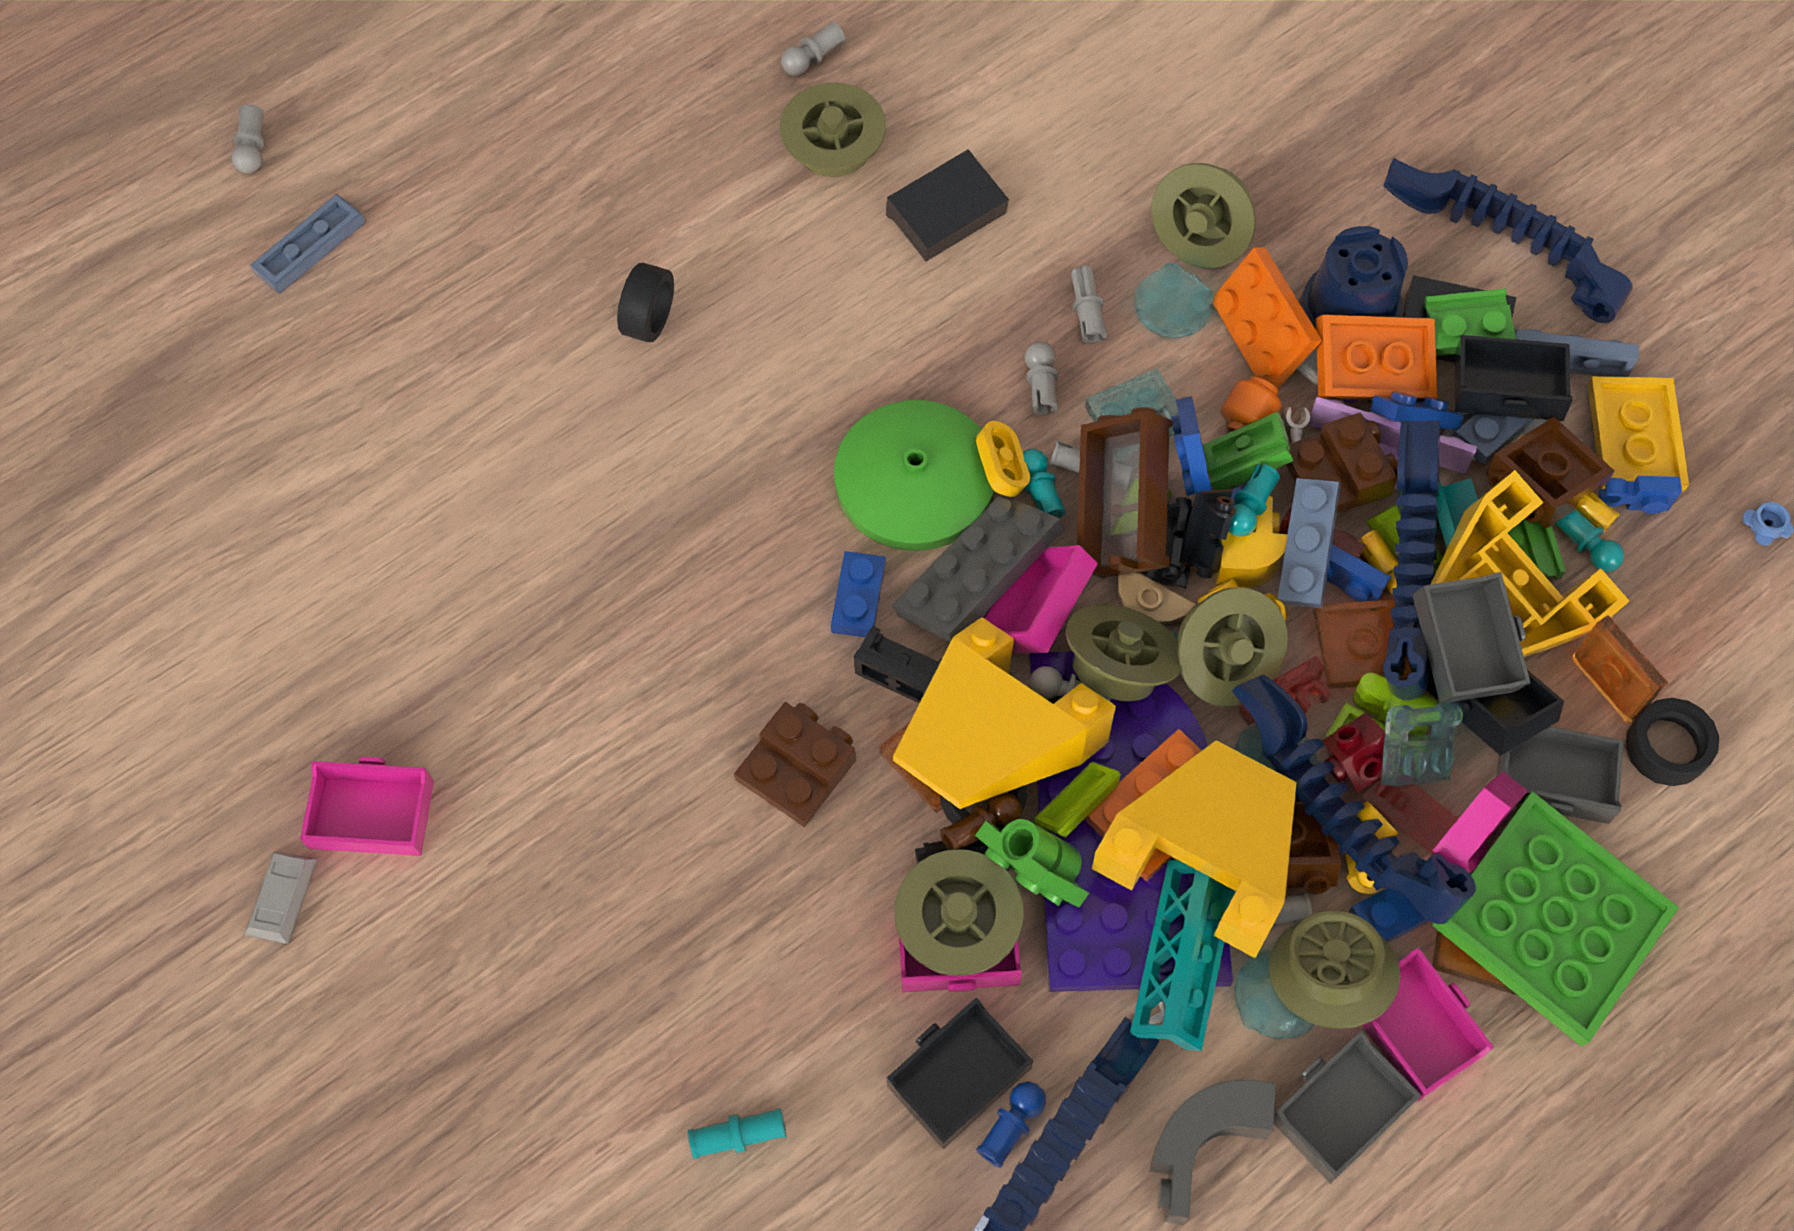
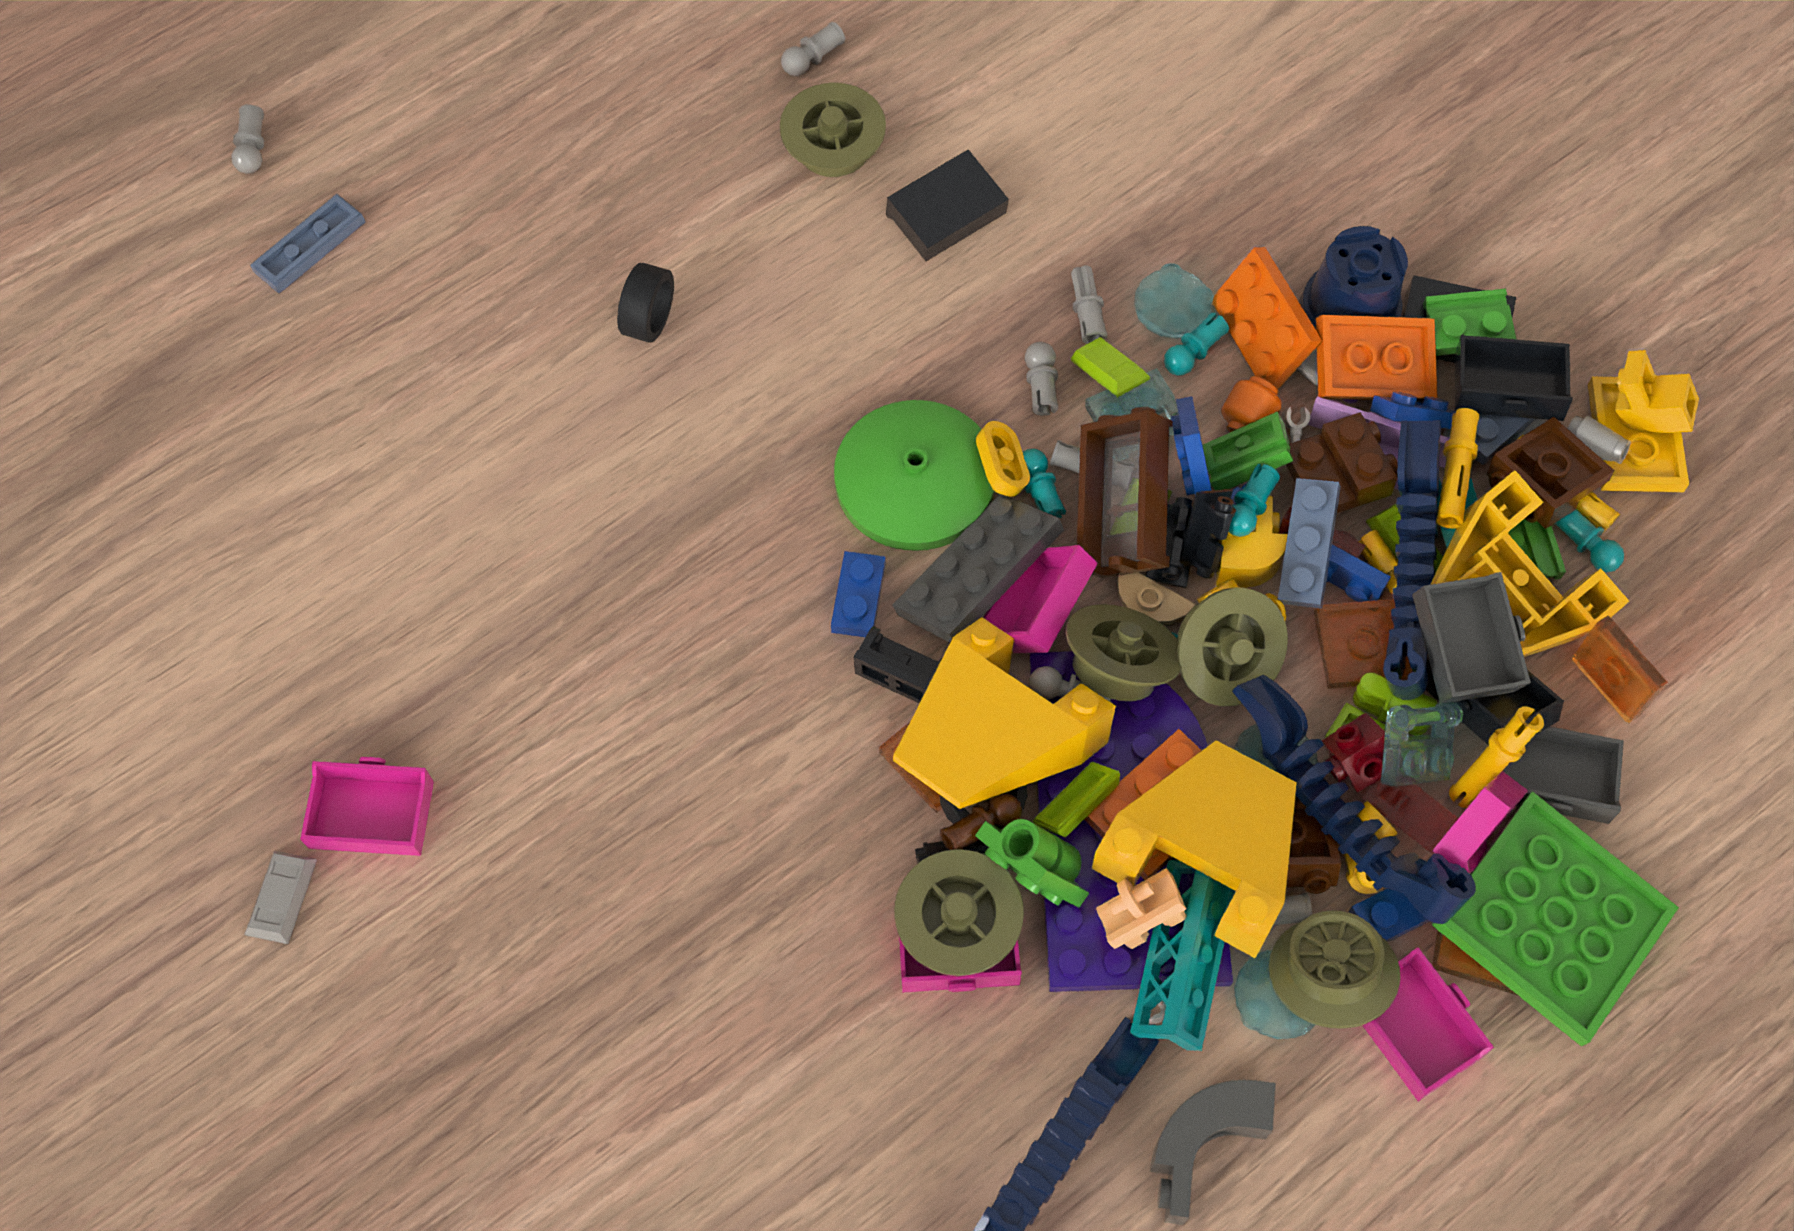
teal pin [688,1108,787,1159] -> none
reddish brown plate [734,701,856,827] -> none
black container [887,997,1033,1149] -> none
blue pin [976,1081,1046,1168] -> none
olive wheel [1151,163,1256,268] -> none
clear red plate [1238,656,1330,726] -> none
dark grey container [1273,1030,1421,1184] -> none
dark blue piece [1383,158,1633,323] -> none
sand blue plate [1515,329,1639,377] -> none
blue plate [1598,476,1682,514] -> none
black tyre [1626,698,1719,786] -> none
medium blue plate [1742,502,1794,546] -> none
none -> lime tile [1071,337,1150,398]
none -> light nougat hips [1096,868,1186,949]
none -> teal pin [1164,312,1229,376]
none -> yellow pin [1436,408,1479,529]
none -> yellow pin [1449,706,1544,808]
none -> light grey cone [1567,416,1631,464]
none -> yellow brick [1615,350,1699,433]

